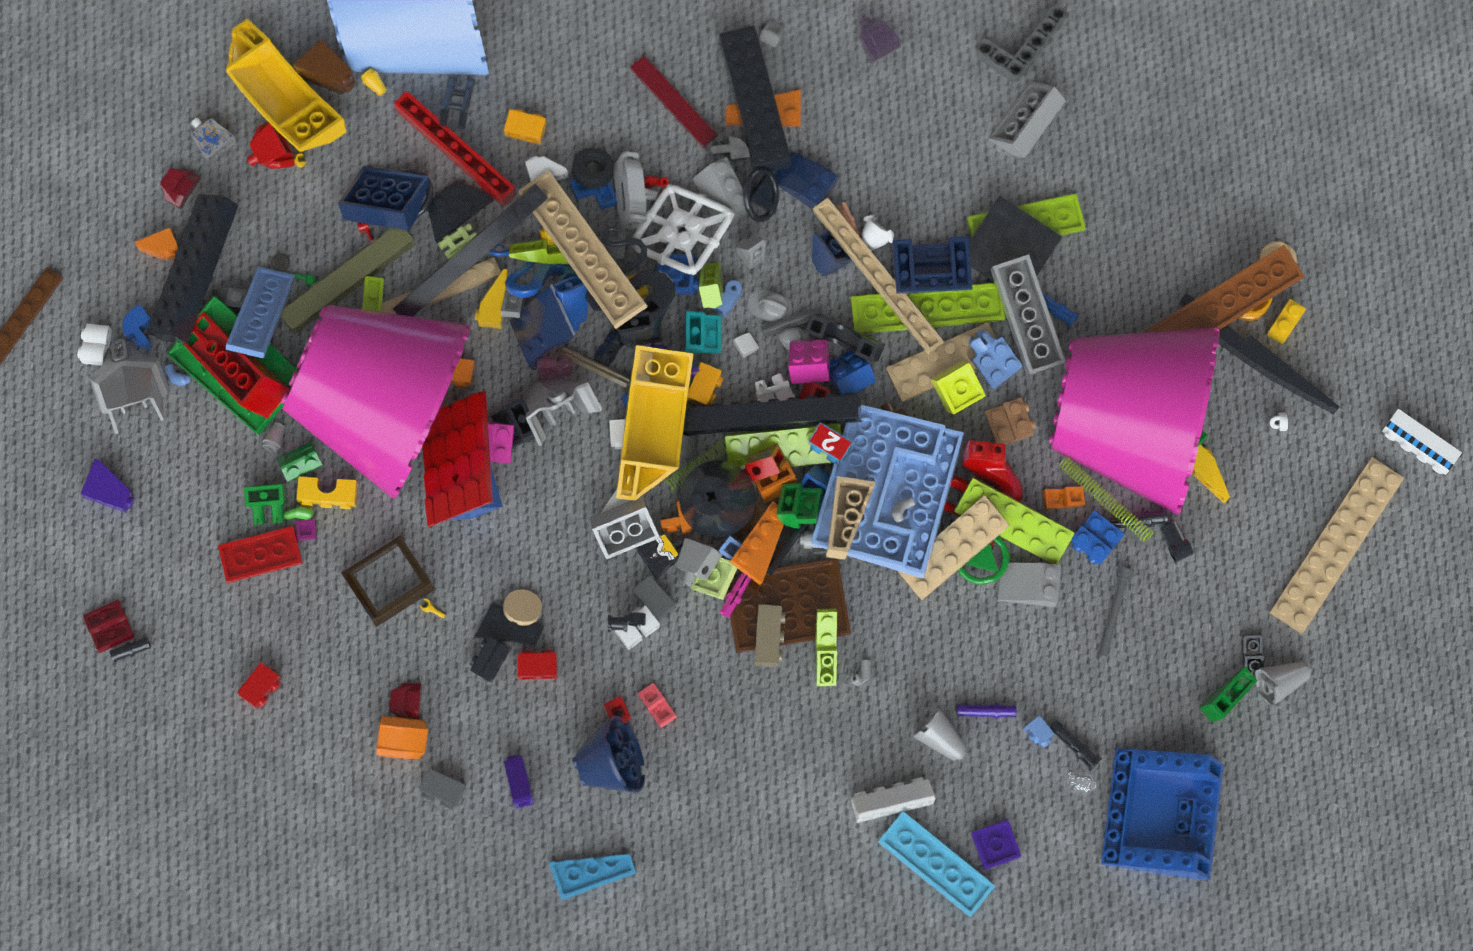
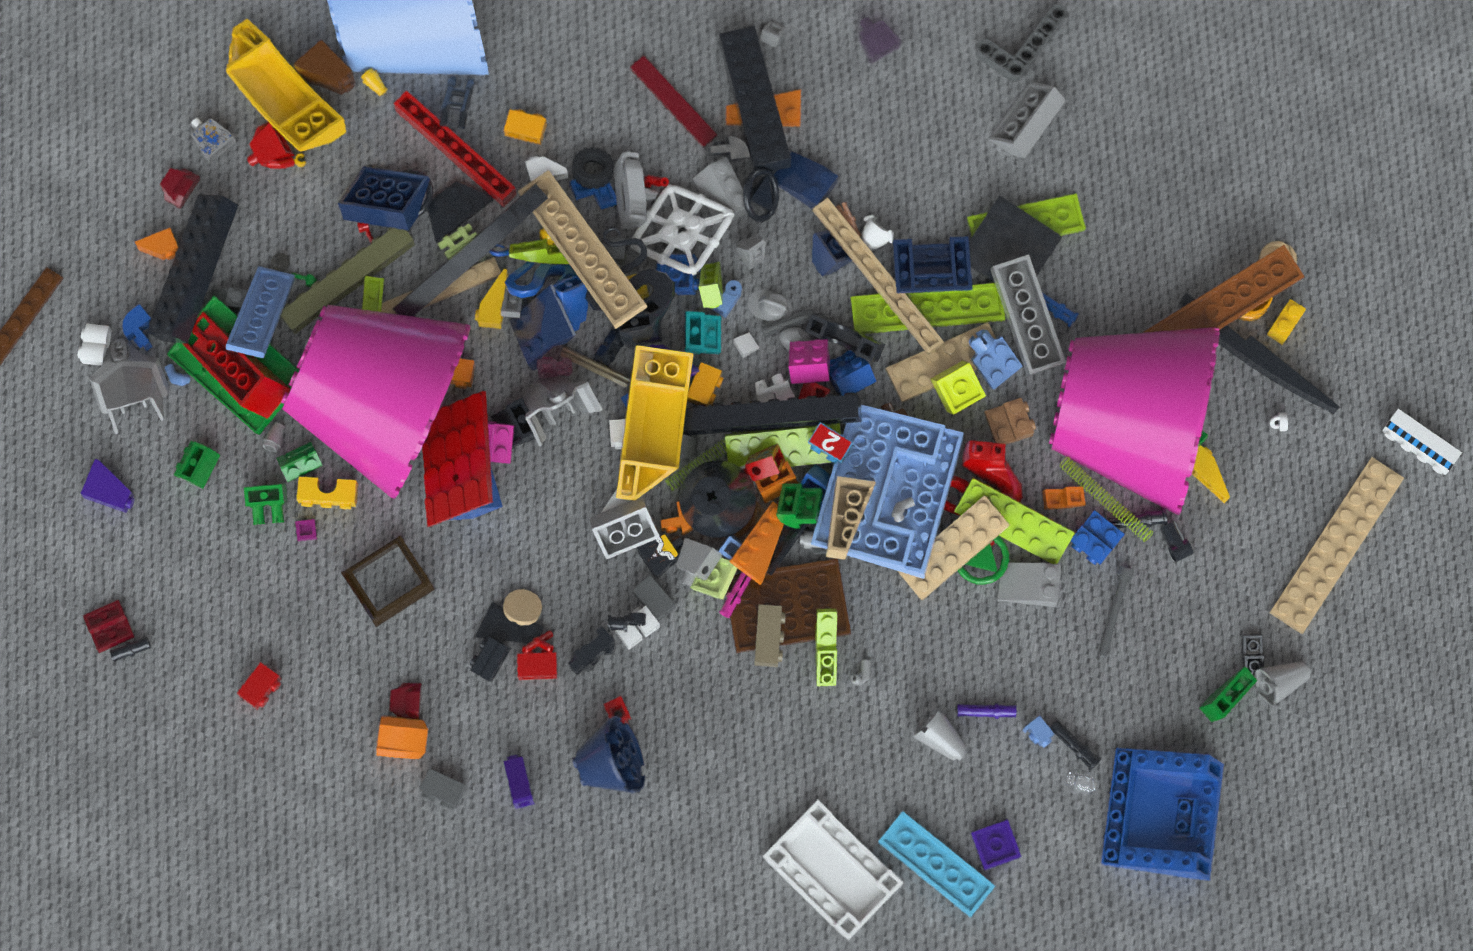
red plate [218,526,303,584] -> none
bright green arm [284,506,314,520] -> none
yellow hand [419,598,446,619] -> none
dark azure wing [549,854,636,900] -> none
coral slope [637,683,677,728] -> none
white slope [851,777,935,823] -> none
none -> green brick [173,441,220,489]
none -> red piece [522,630,554,654]
none -> black hips [568,626,616,676]
none -> white slope [763,800,903,940]

